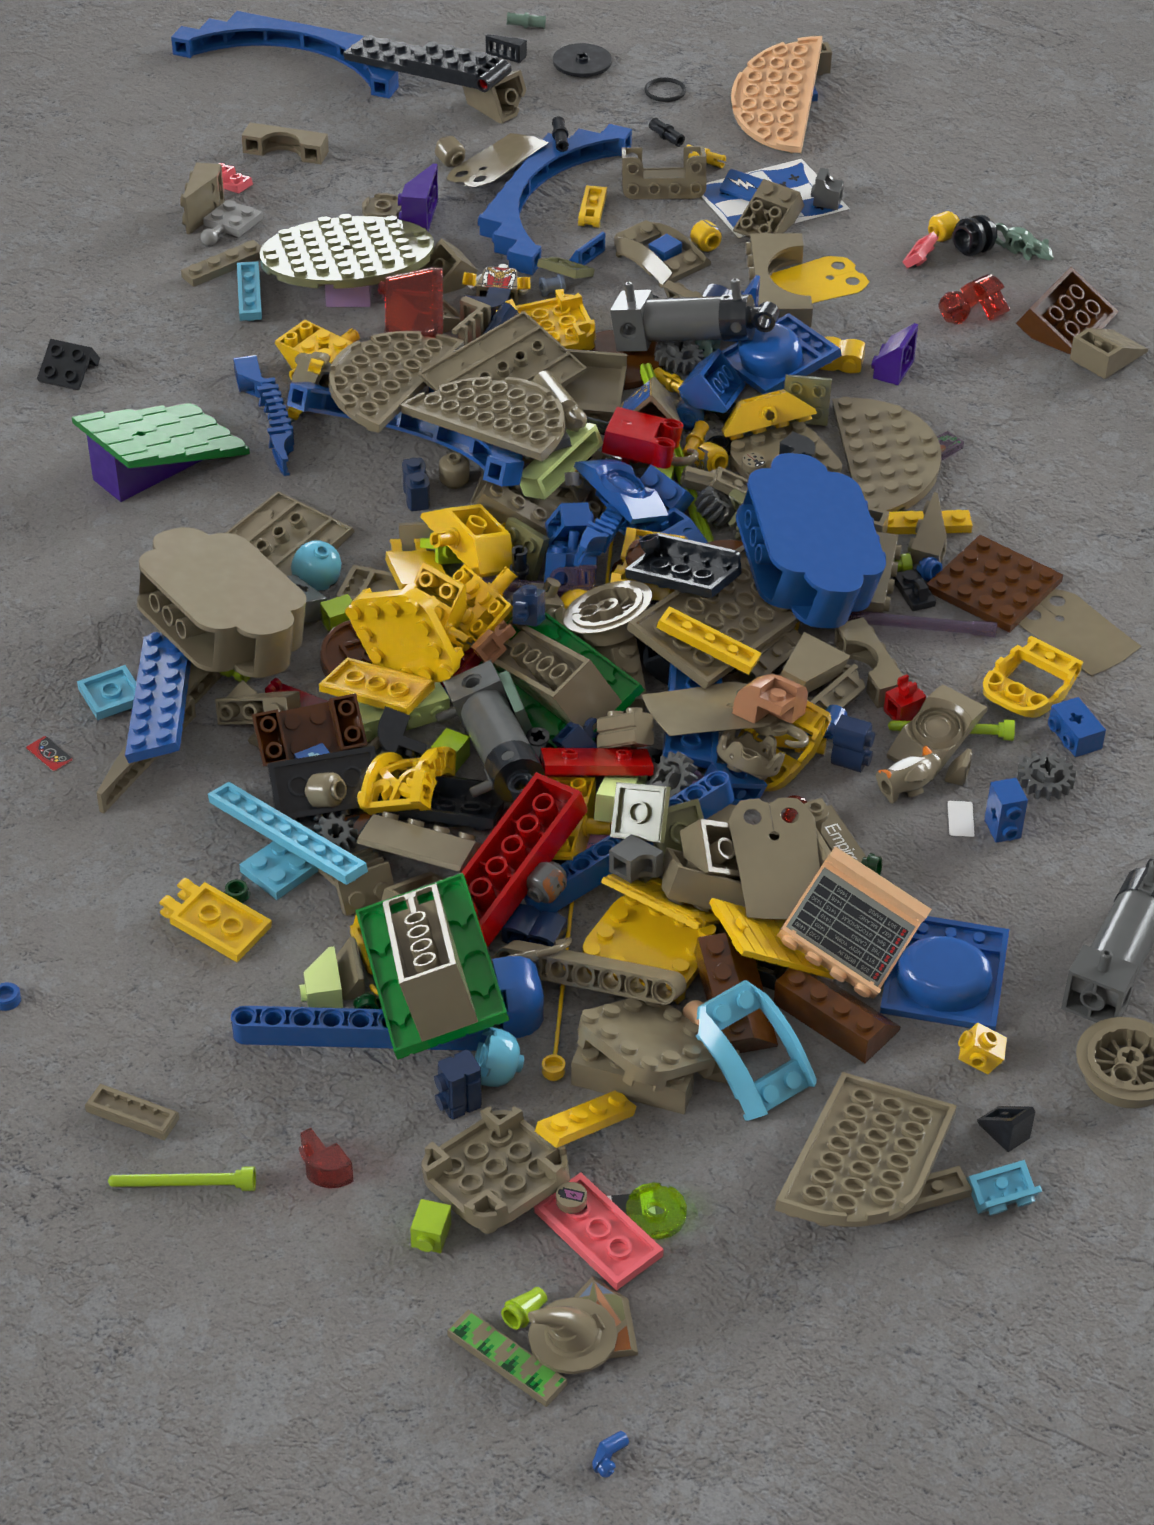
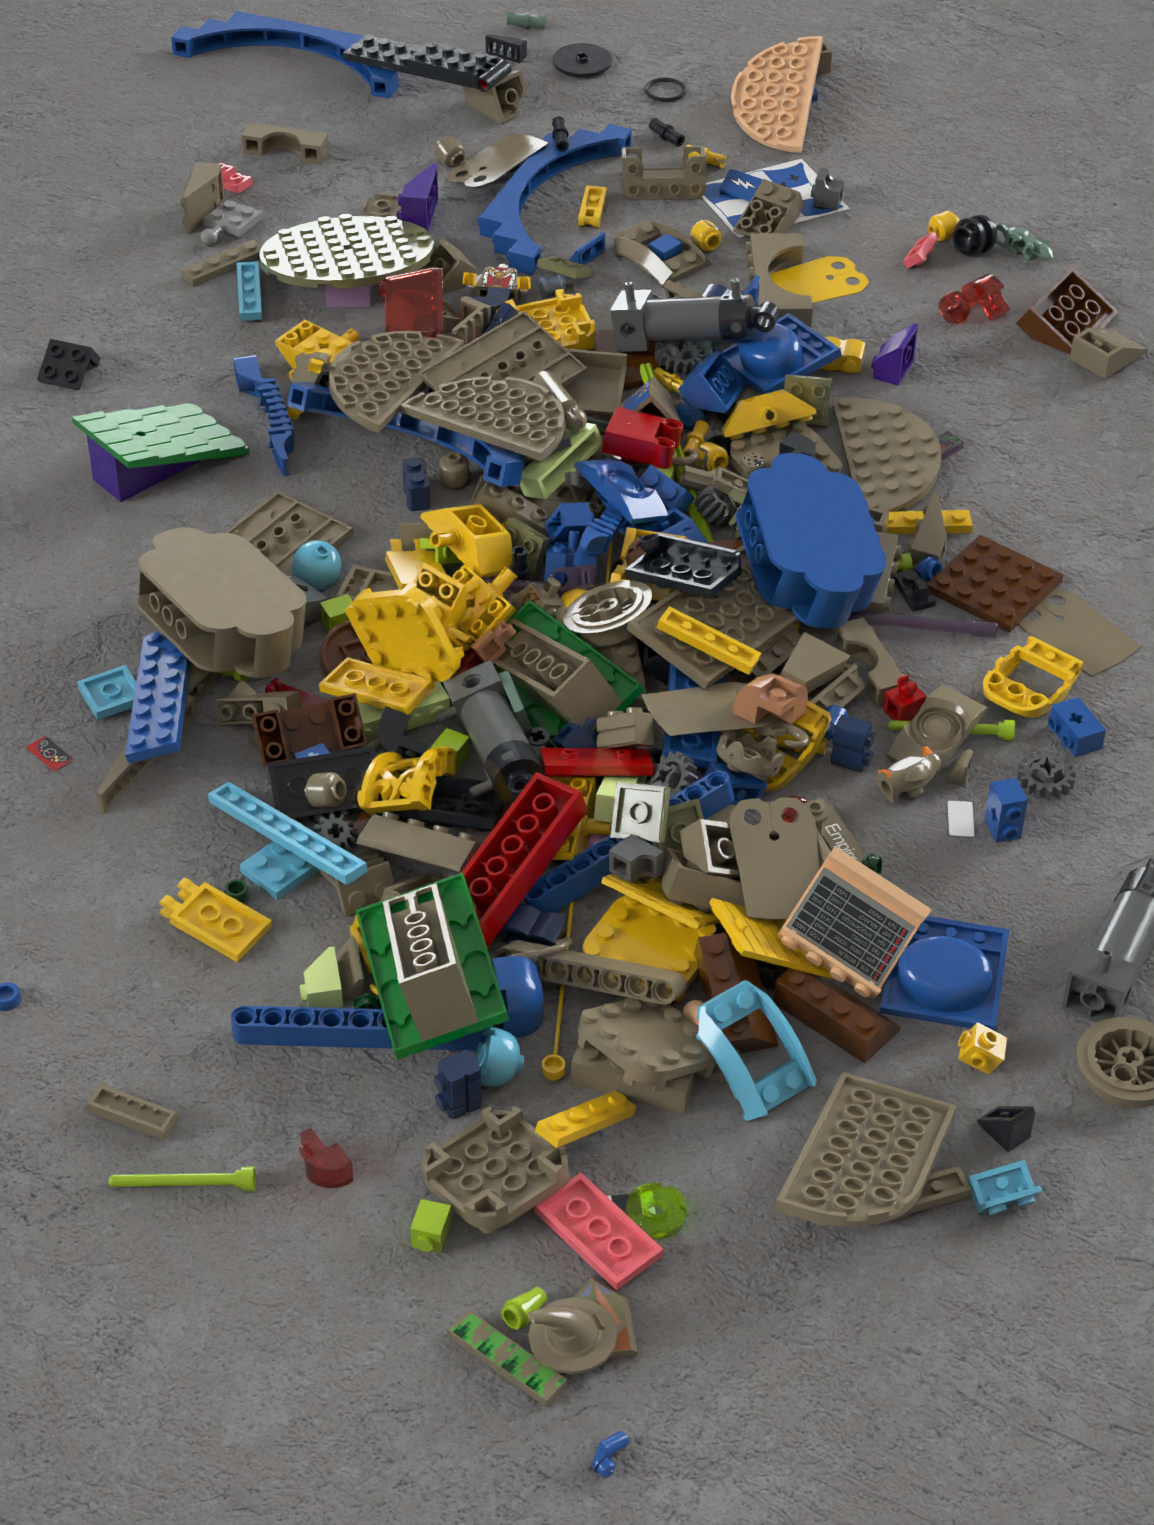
dark blue brick [513,585,546,626] -> none
dark grey head [527,862,567,903] -> none
dark tan tile [556,1182,587,1214] -> none

